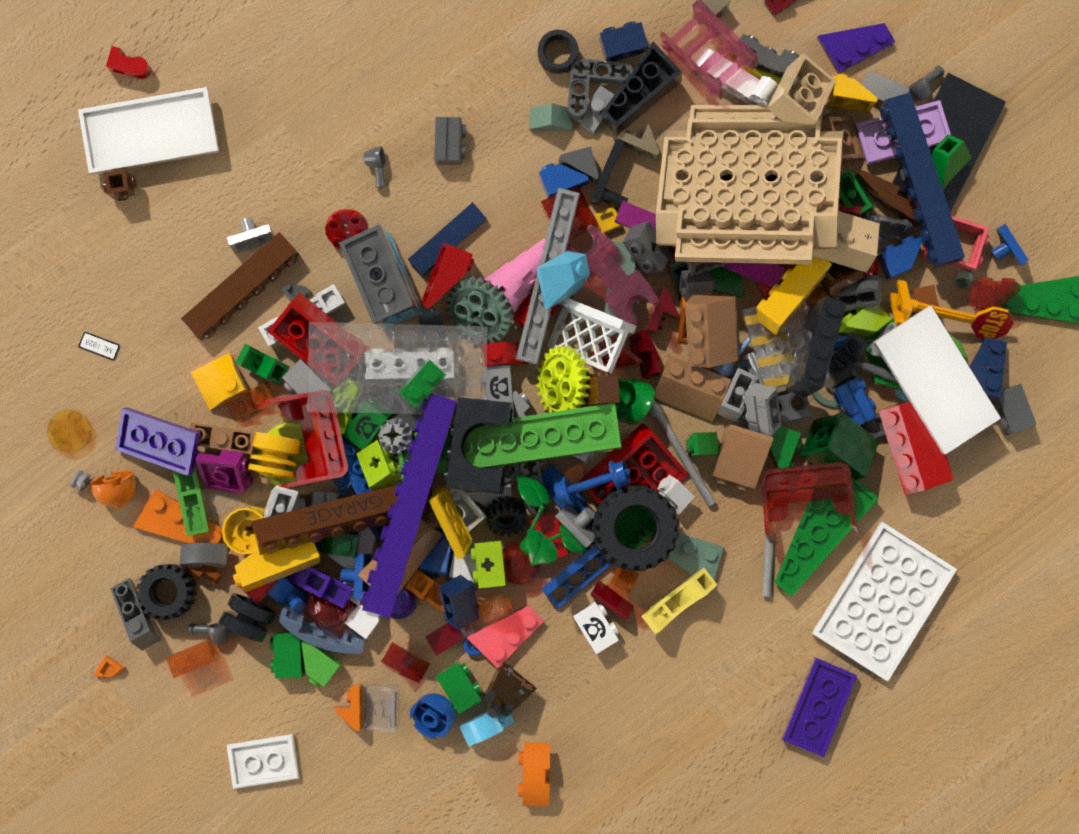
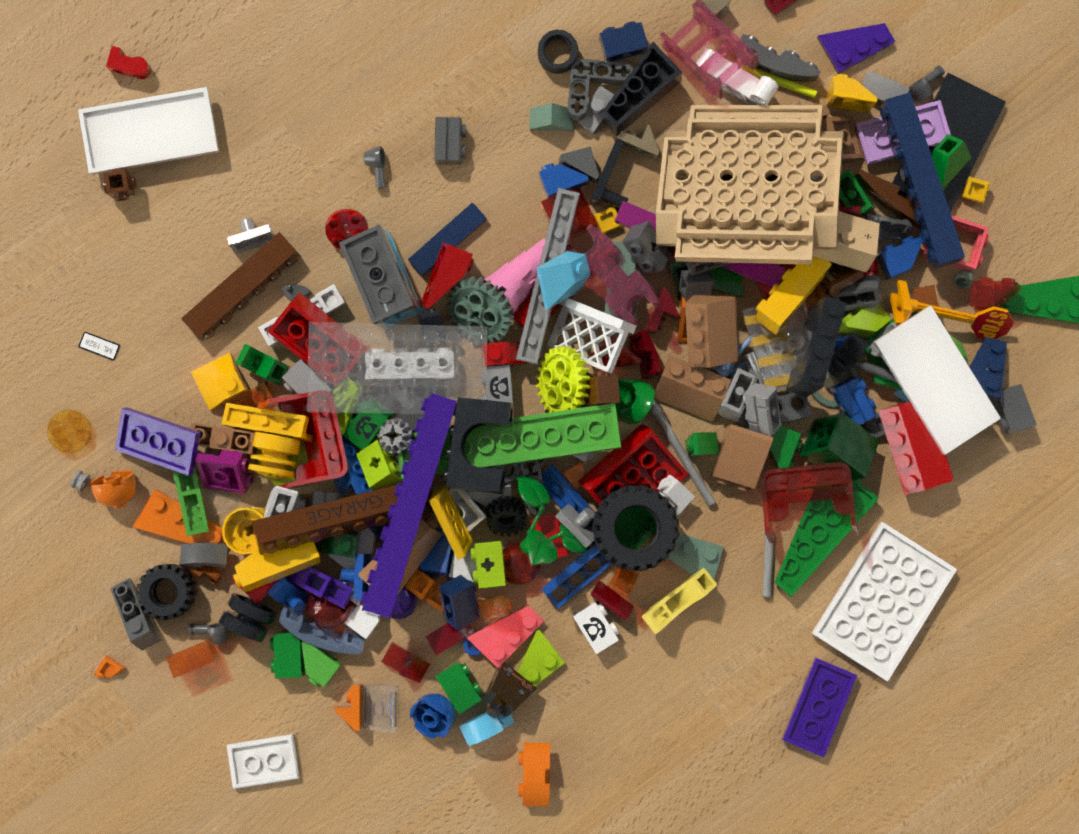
green brick [397,360,446,408] -> none
light grey slope [513,391,531,417] -> none
blue piece [554,461,631,505] -> none
tan slope [767,53,836,125] -> none
blue tile [991,224,1029,265] -> none
none -> yellow fence [222,403,313,442]
none -> lime wing [517,629,565,686]
none -> yellow tile [962,176,990,204]

